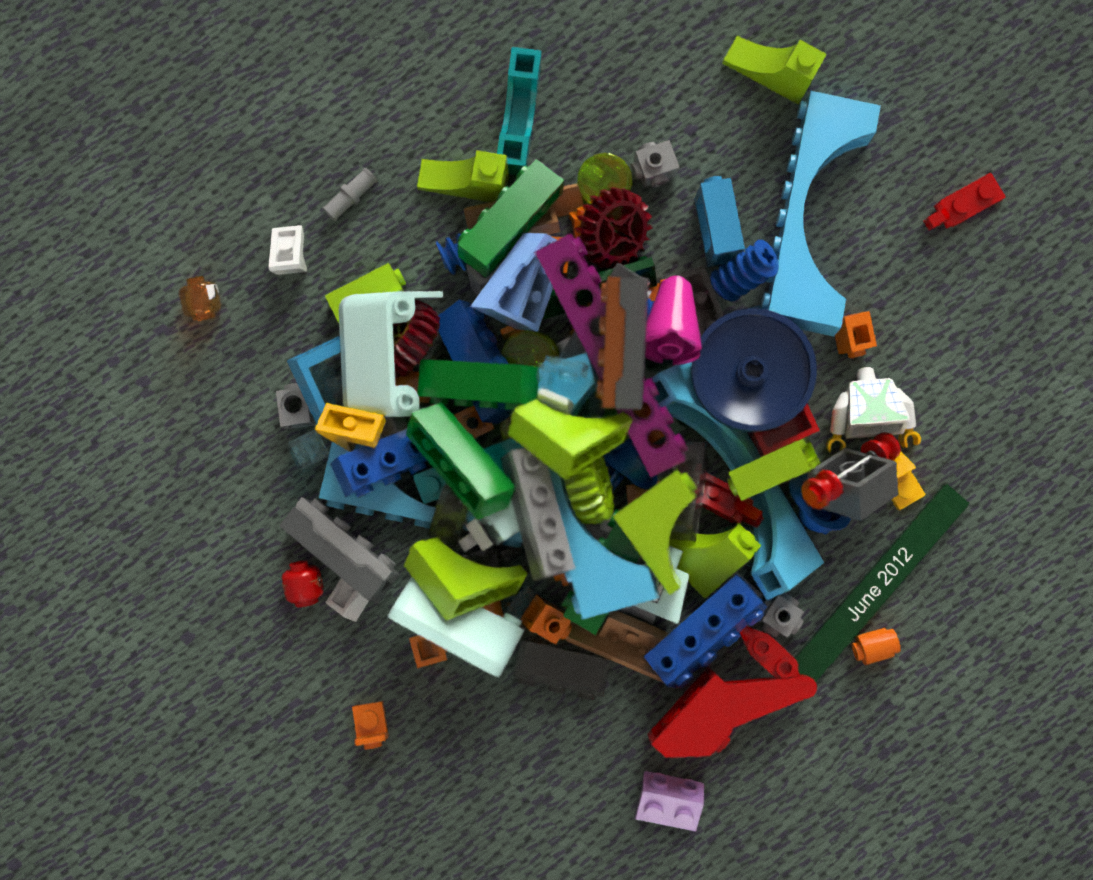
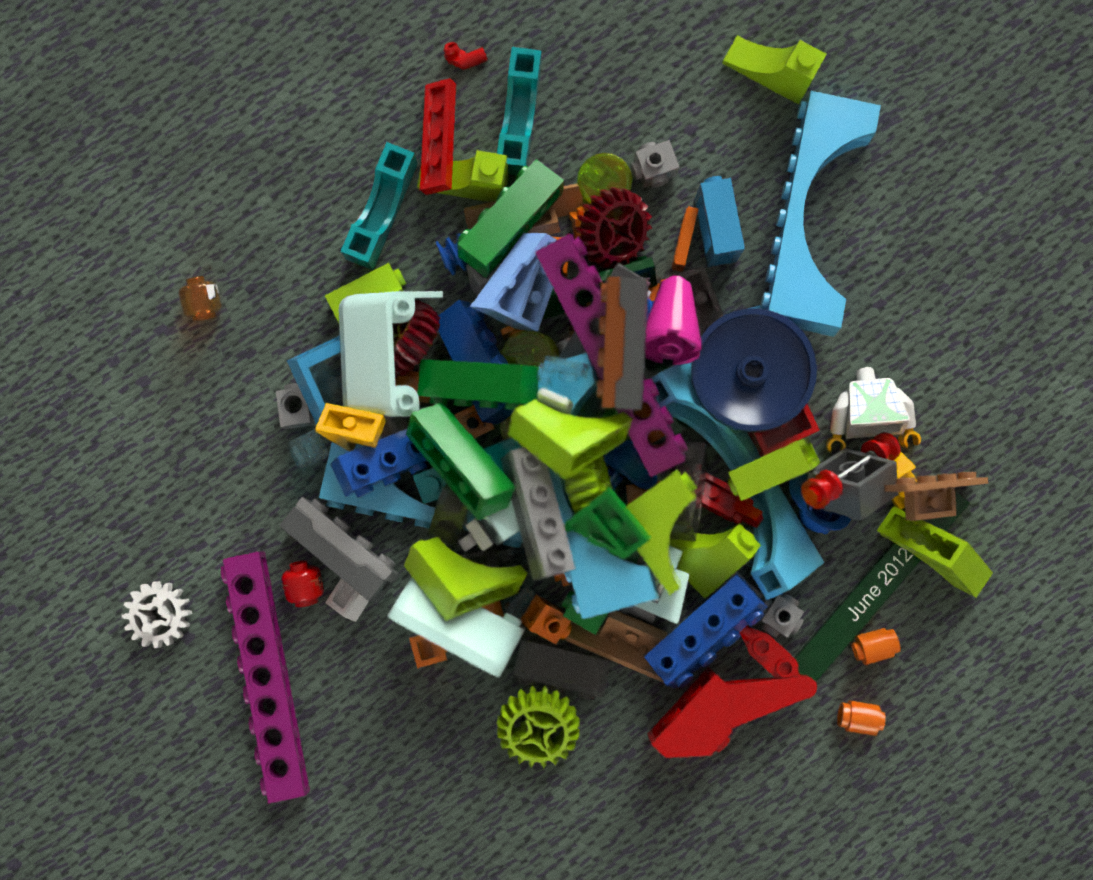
white slope [269,225,307,275] -> none
light grey pin [322,168,378,222] -> none
orange bracket [352,701,389,750] -> none
lavender bracket [636,771,704,832] -> none
blue piece [710,240,779,302] -> none
orange brick [835,311,877,358] -> none
red hinge [923,172,1006,231] -> none
none -> white gear [122,581,192,648]
none -> magenta brick [221,551,310,804]
none -> teal arch [340,142,418,270]
none -> red plate [420,78,456,195]
none -> red arm [444,42,488,70]
none -> lime gear [497,685,580,769]
none -> green wing [563,487,651,559]
none -> orange tile [671,206,699,272]
none -> orange brick [837,700,886,736]
none -> lime arch [877,506,993,598]
none -> medium nougat bracket [884,472,988,521]

